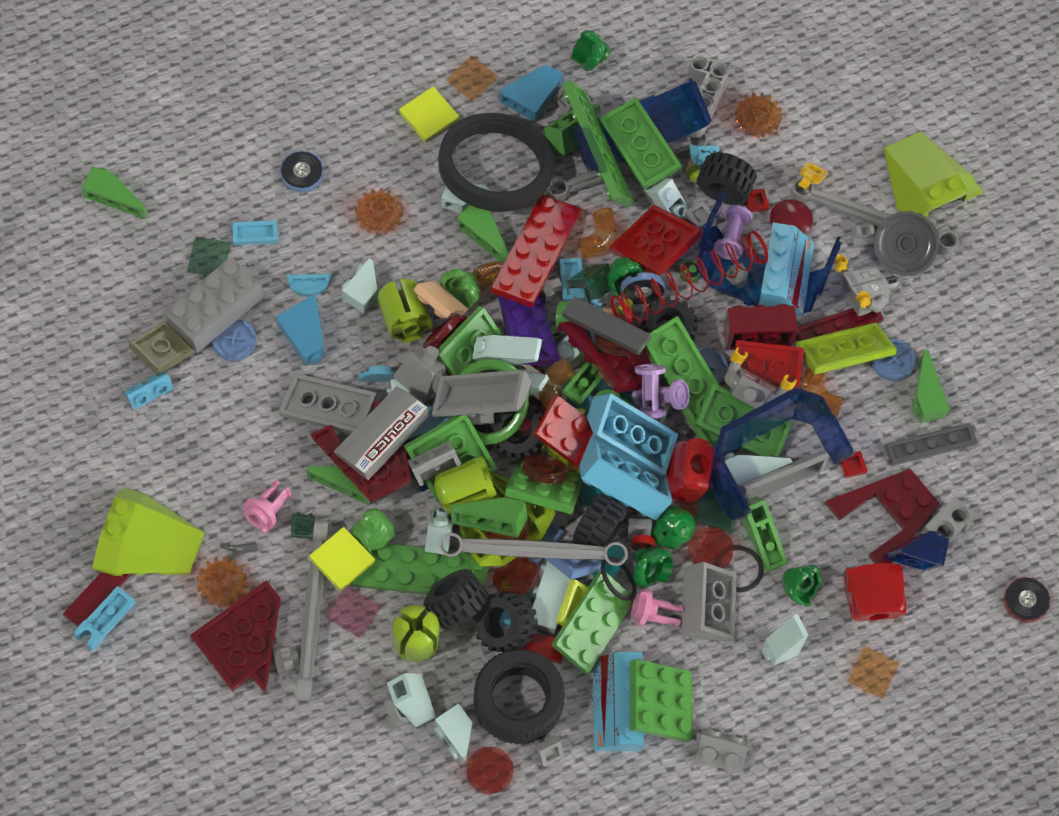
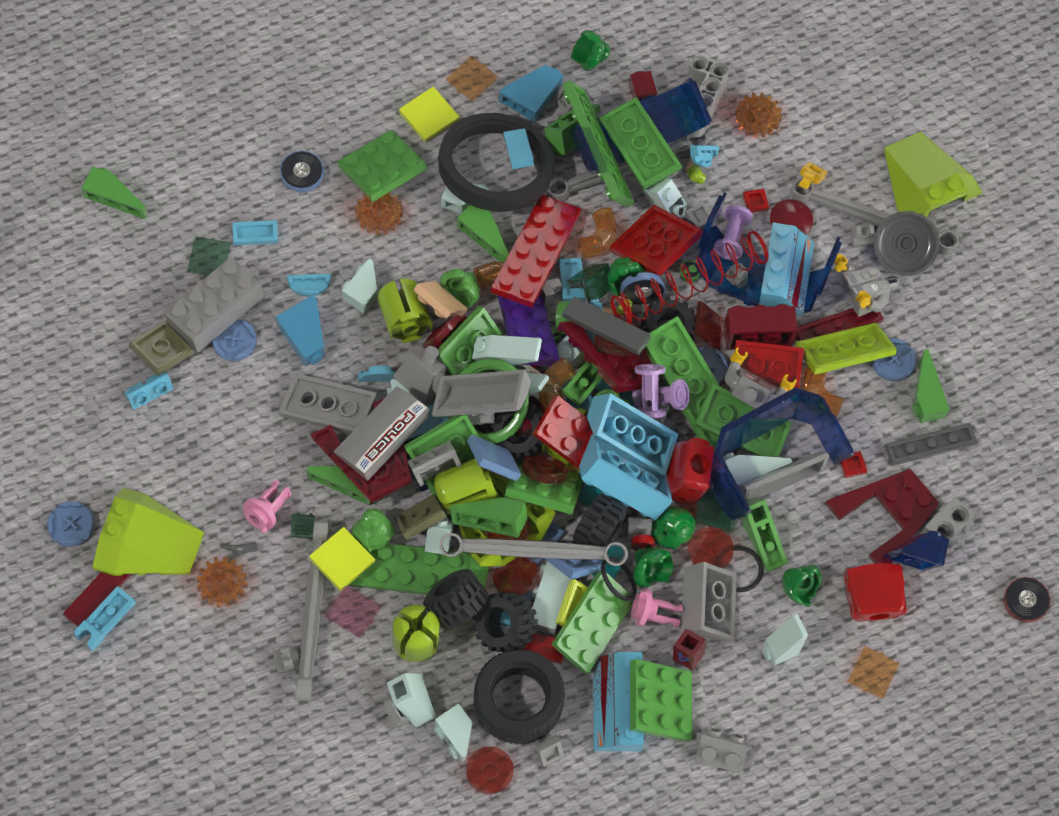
dark red wing [190,580,281,693] -> none
black tyre [696,152,757,205] -> none
none -> medium blue tile [47,501,95,547]
none -> bright green plate [337,130,427,202]
none -> olive tile [395,494,447,540]
none -> medium blue tile [467,434,521,481]
none -> medium azure tile [503,128,534,169]
none -> dark red brick [629,71,657,105]
none -> dark red brick [673,629,706,671]
none -> clear red piece [695,301,723,350]

